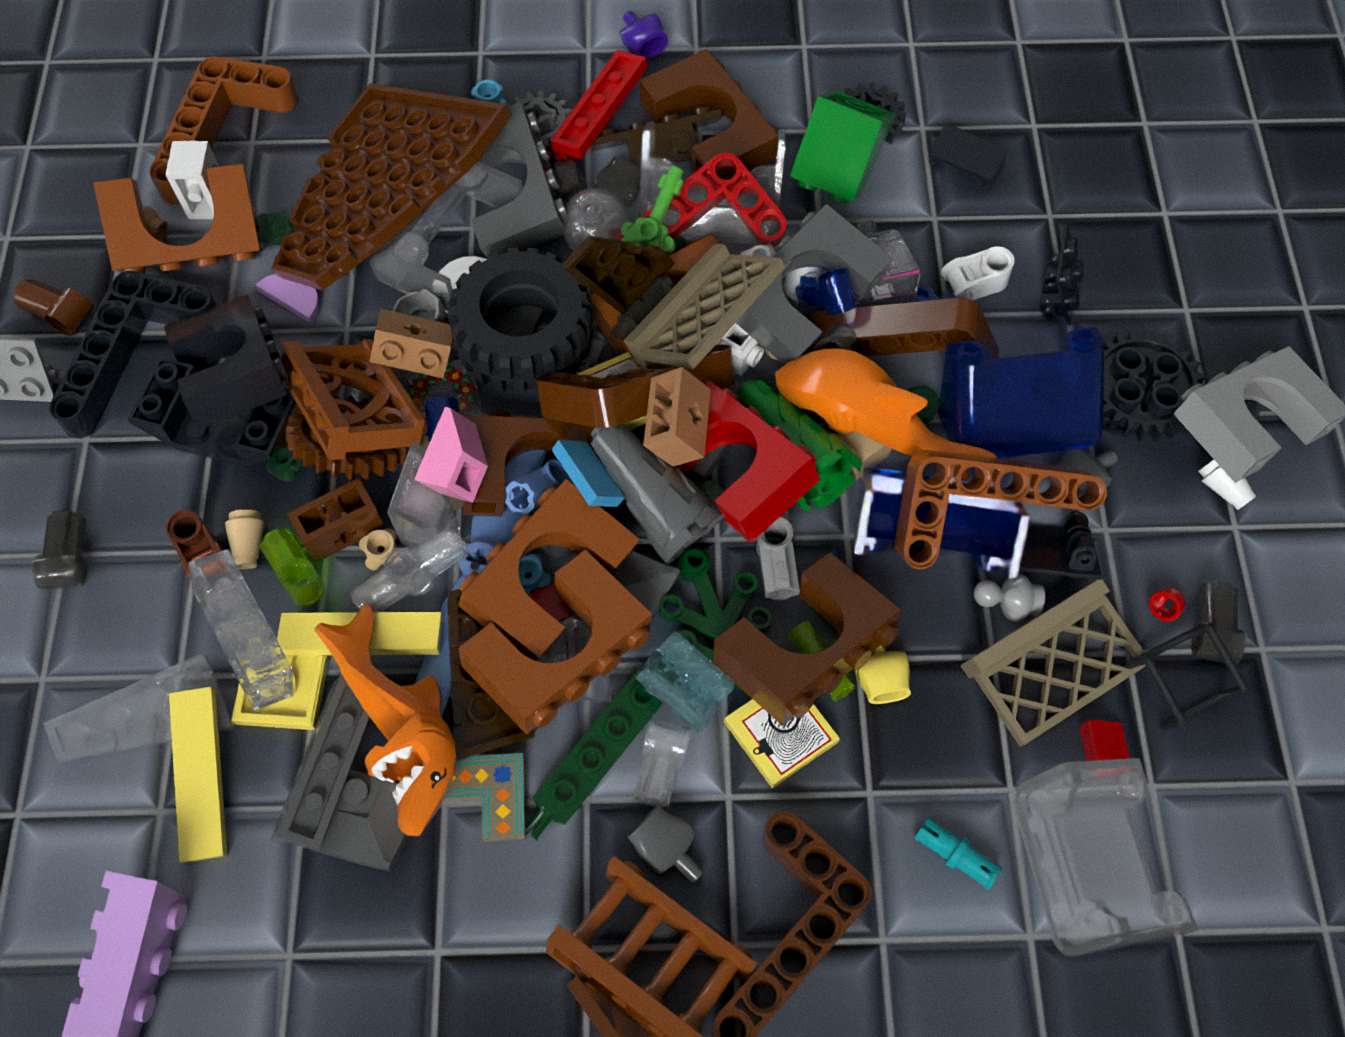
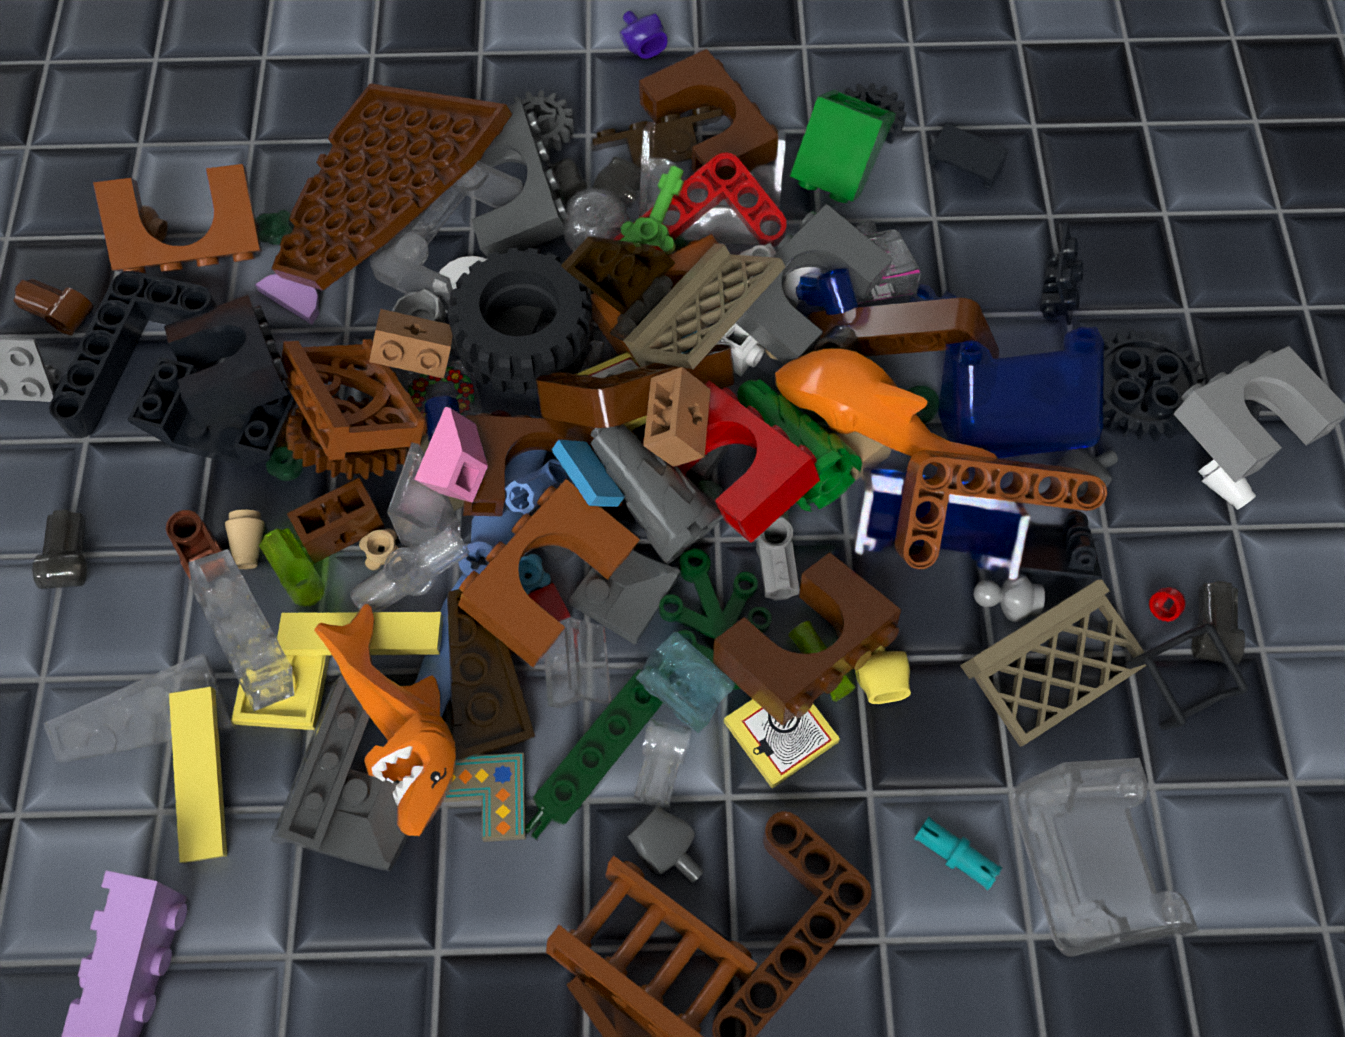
dark orange beam [149,57,299,204] -> none
white brick [165,140,219,219] -> none
dark orange arch [458,550,652,735] -> none
medium azure plate [471,80,506,104] -> none
red fence [550,50,648,172] -> none
white piece [941,246,1014,301] -> none
red slope [1079,720,1131,768] -> none

